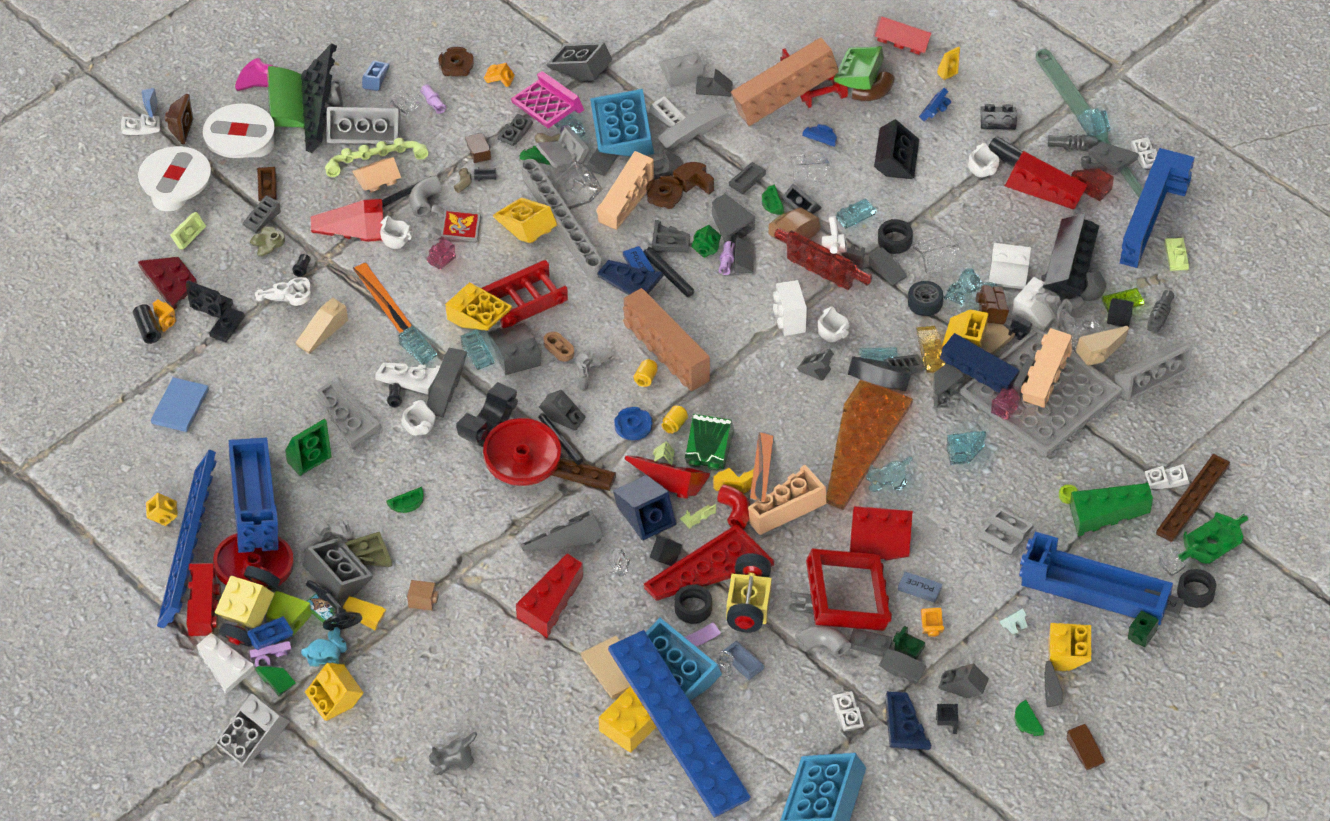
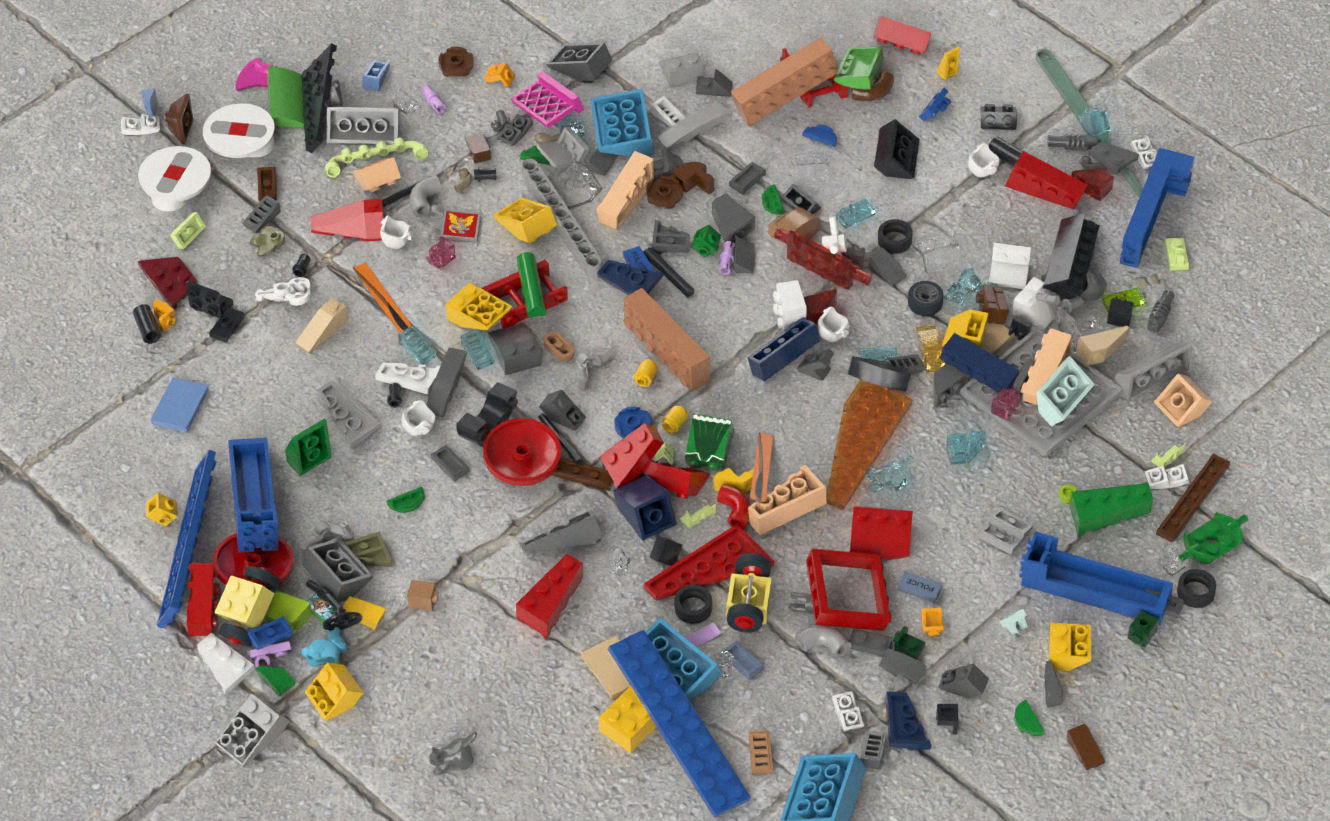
none -> dark grey tile [431,445,470,482]
none -> dark grey arm [491,110,508,132]
none -> green brick [517,252,547,318]
none -> wedge [600,423,664,488]
none -> dark blue brick [747,318,820,382]
none -> medium nougat slope [748,730,773,775]
none -> clear red slope [803,289,837,324]
none -> dark grey slope [860,730,886,770]
none -> light aqua slope [1037,356,1095,426]
none -> yellowish green piece [1151,443,1186,469]
none -> light nougat slope [1154,374,1213,427]

